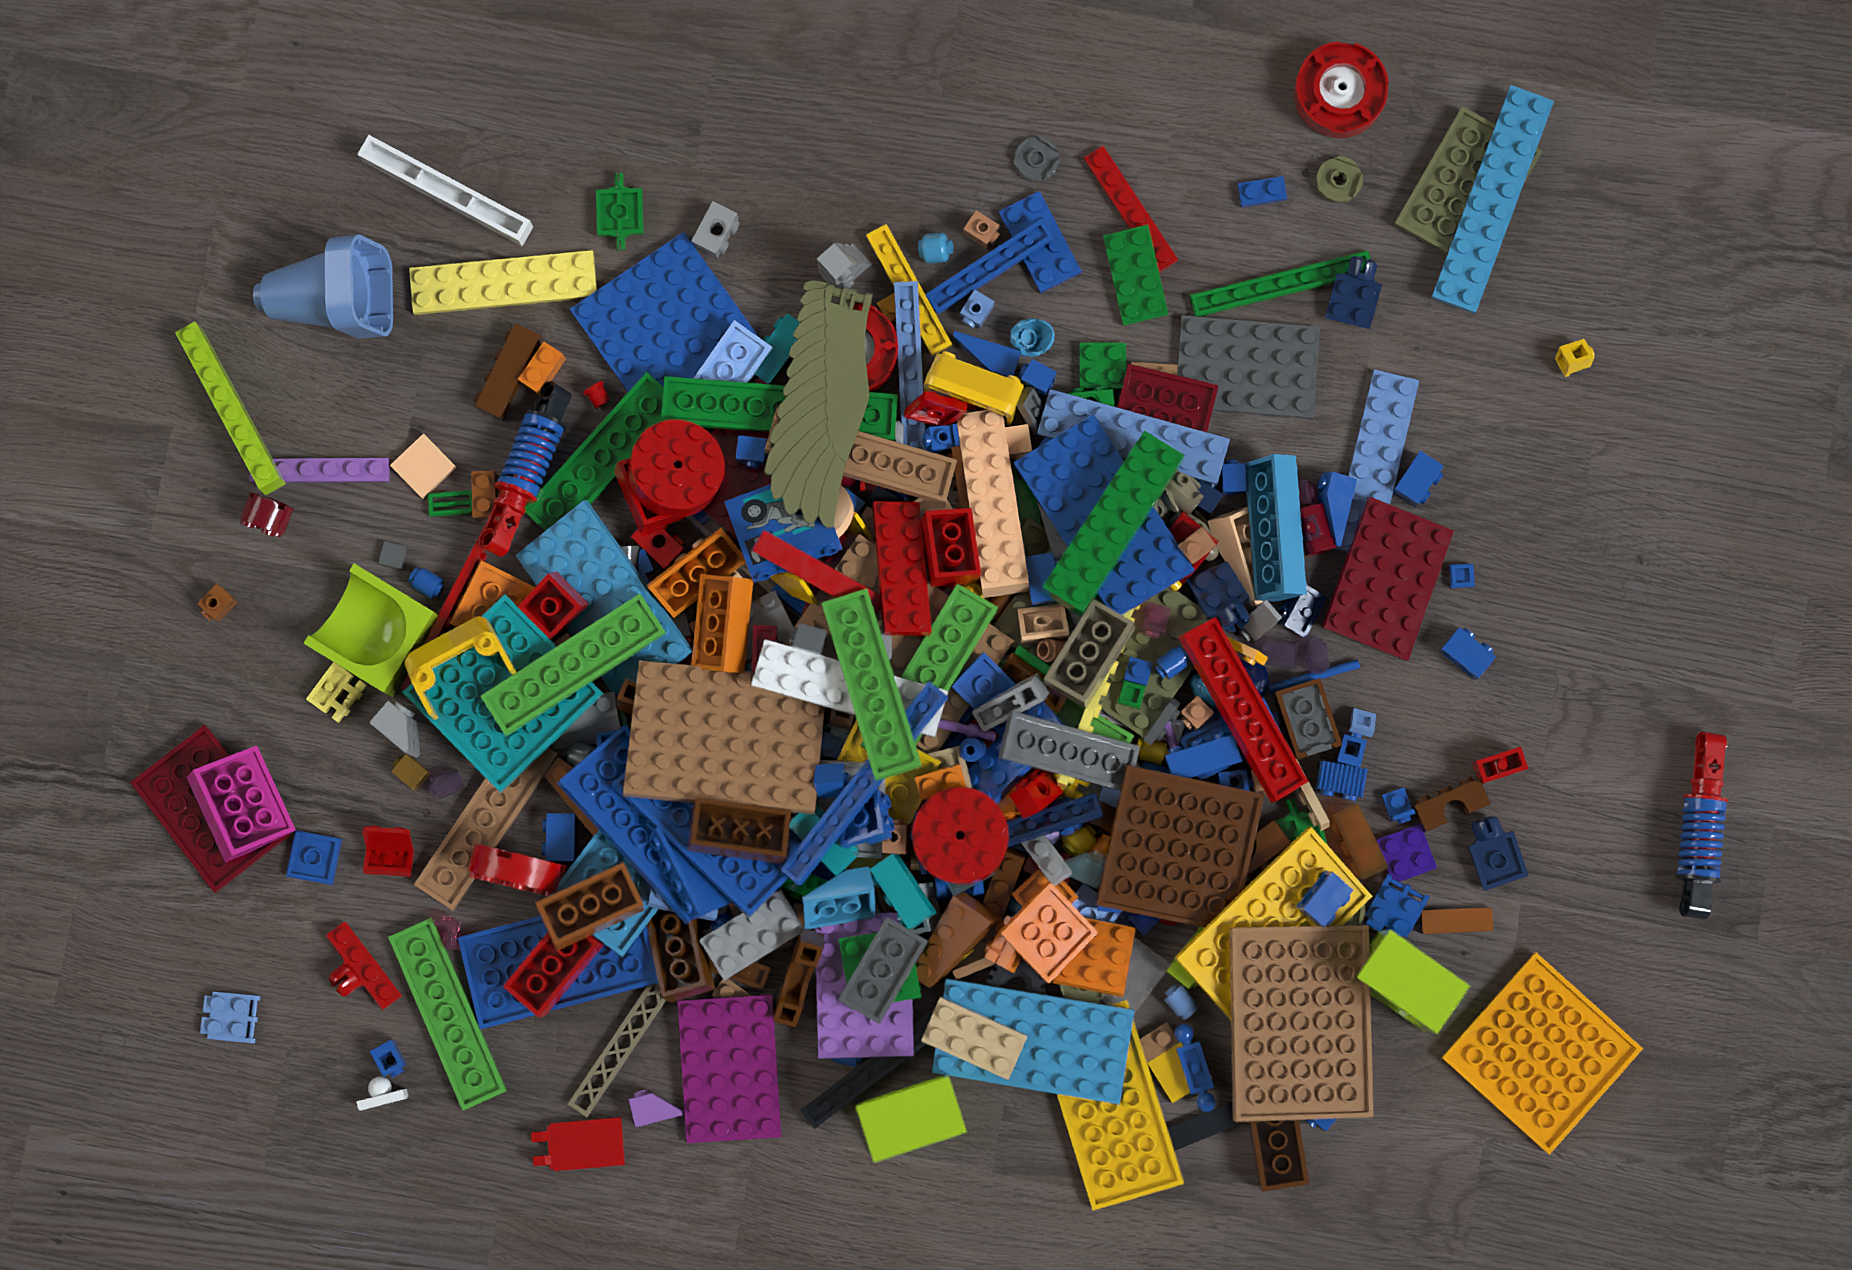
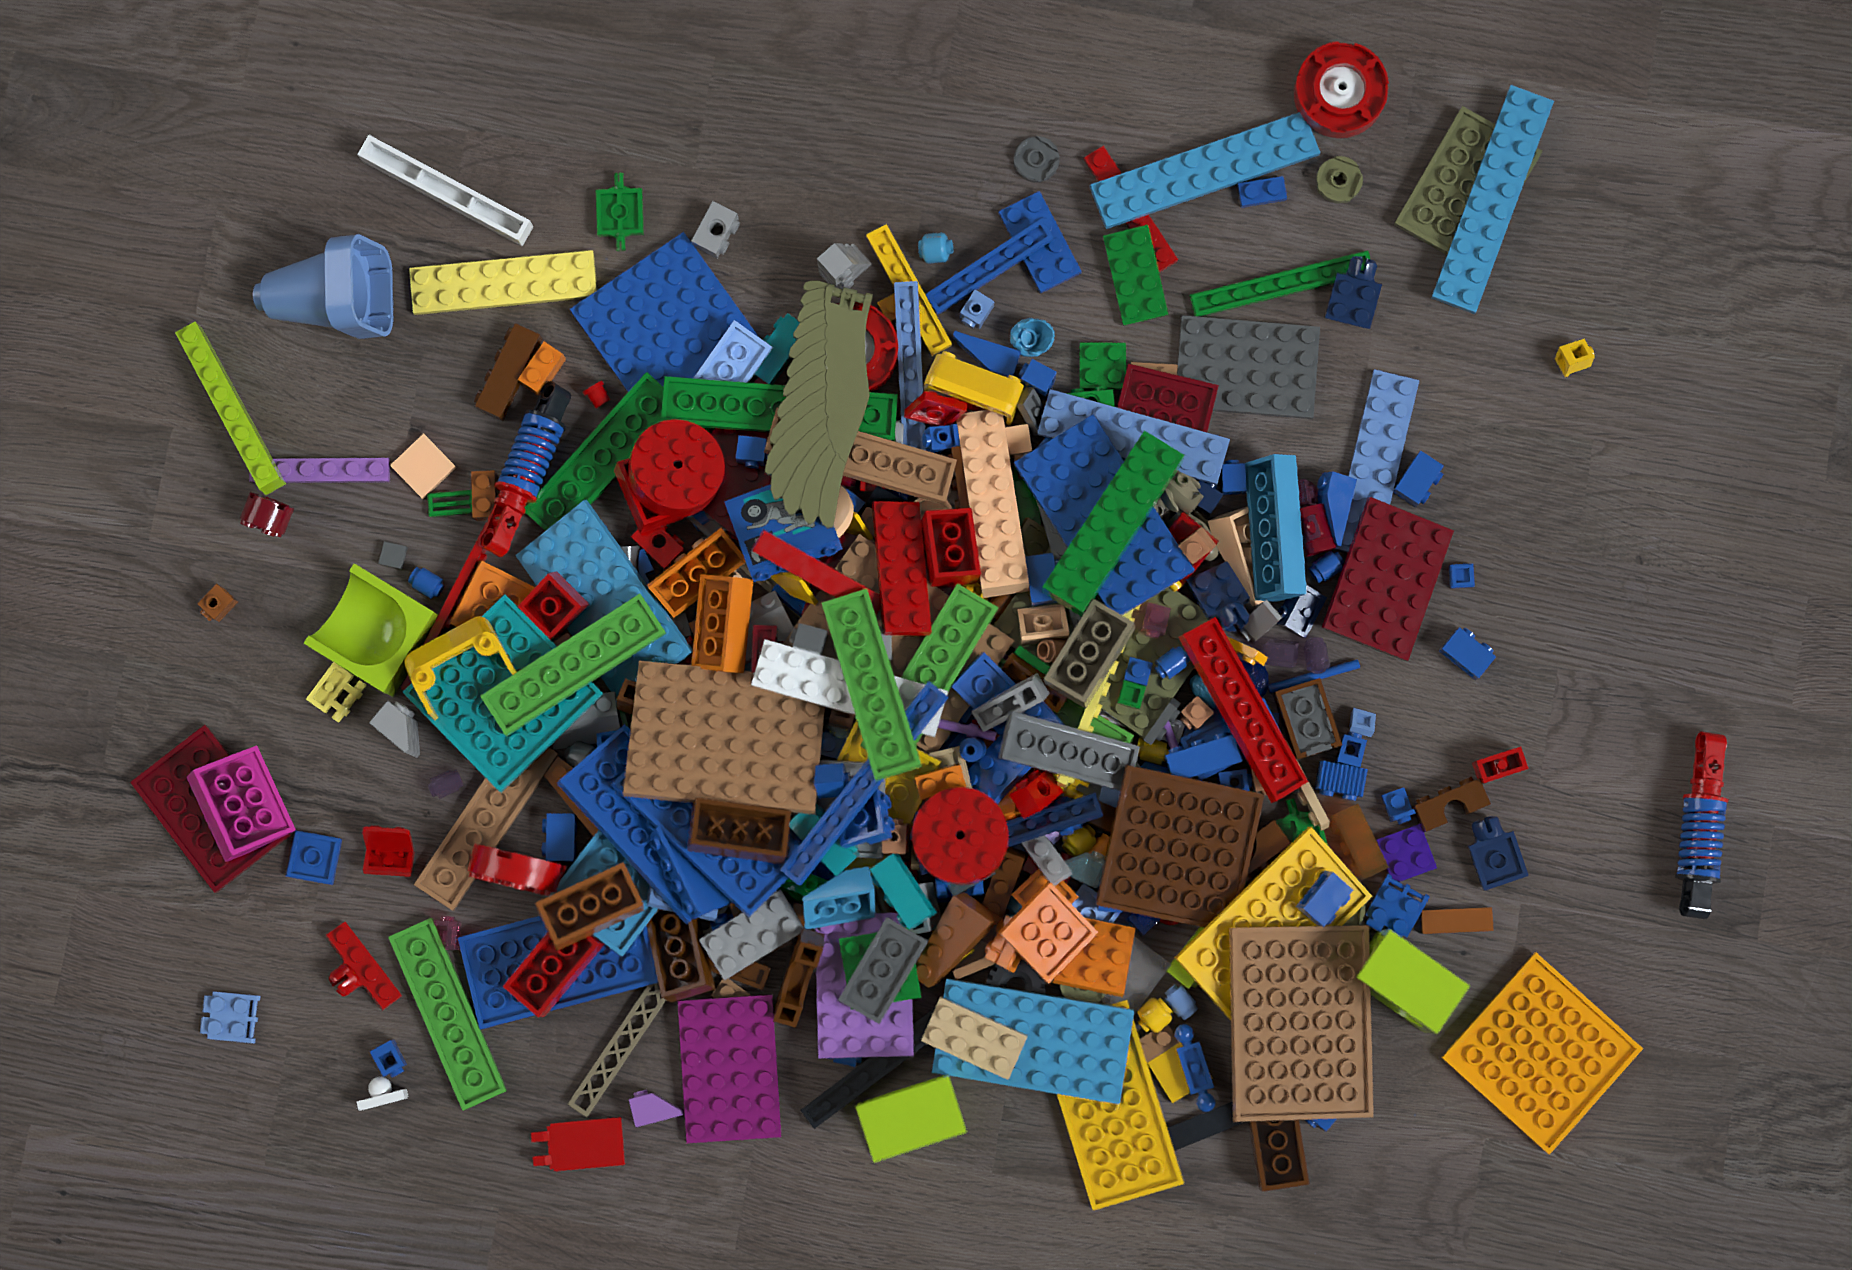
pearl gold brick [391,754,431,791] -> none
nougat brick [963,210,1000,249] -> none
none -> dark azure plate [1090,112,1320,229]
none -> yellow head [1138,998,1173,1033]
none -> blue brick [1308,551,1344,583]

